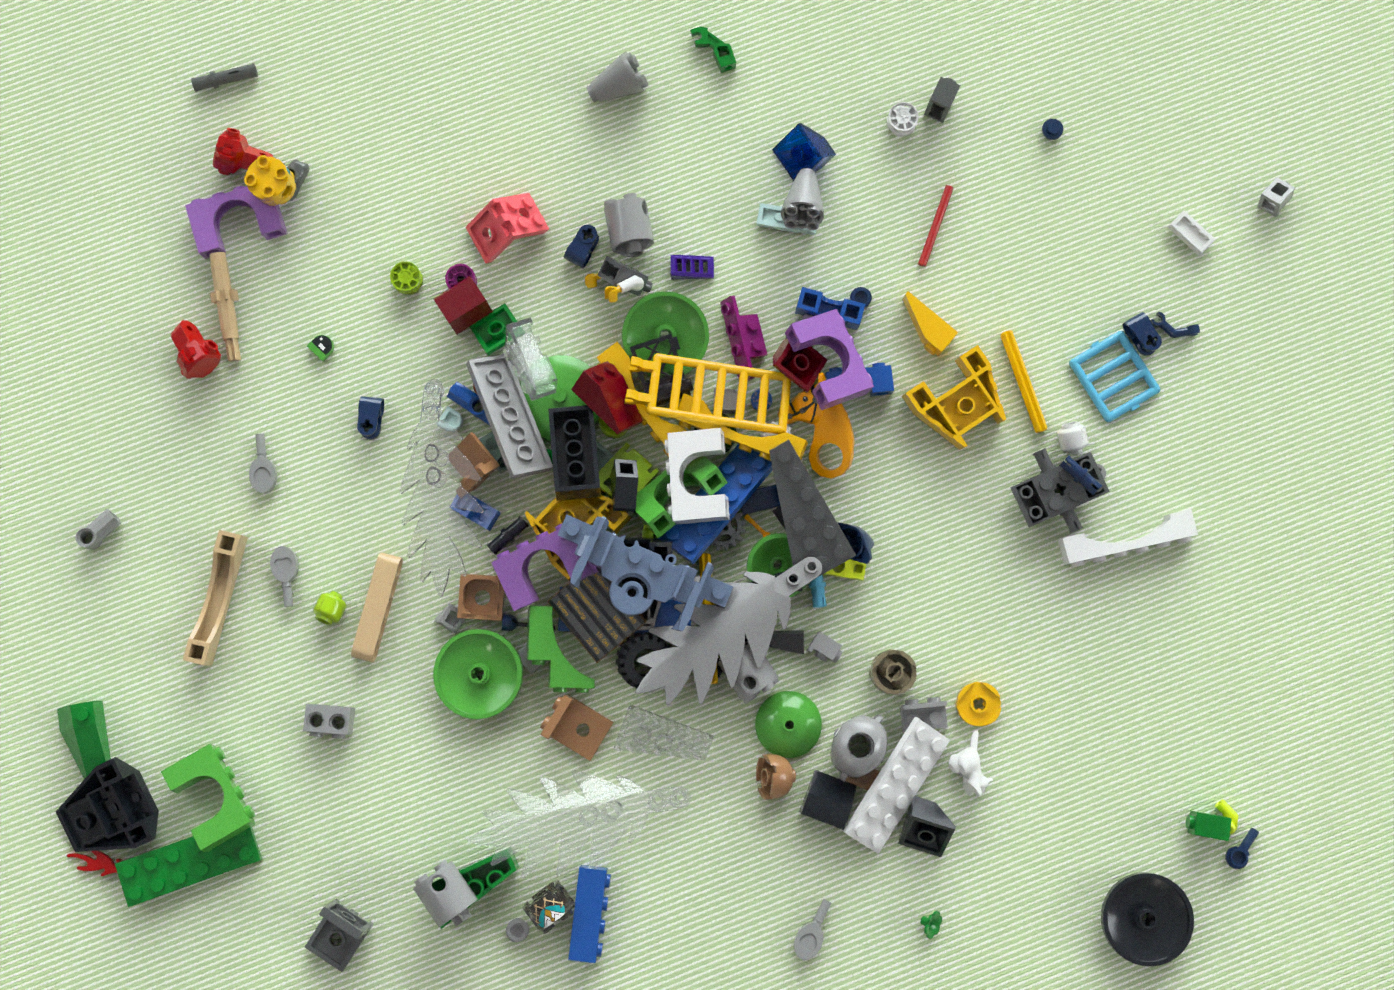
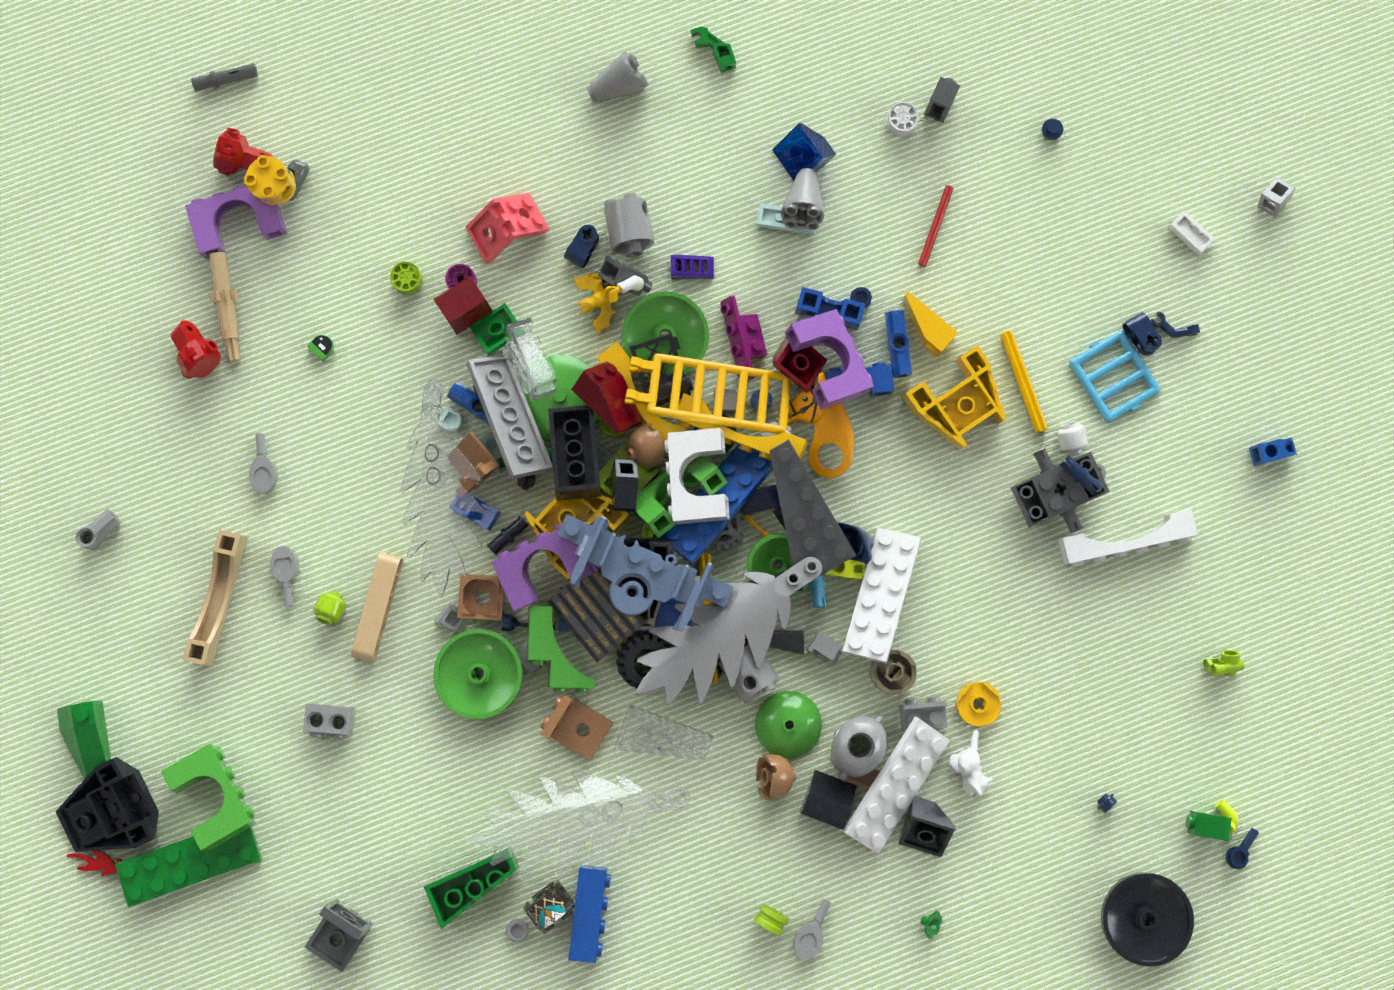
dark blue piece [357,396,384,440] -> none
light grey cylinder [413,860,477,927] -> none
none -> black plate [517,475,536,491]
none -> yellow animal [573,274,620,334]
none -> medium nougat cylinder [626,423,667,468]
none -> lime wheel [754,903,790,936]
none -> white plate [843,527,921,664]
none -> blue piece [884,310,912,378]
none -> dark blue plate [1097,793,1118,814]
none -> lime plate [1203,650,1244,676]
none -> blue leg [1249,437,1297,467]

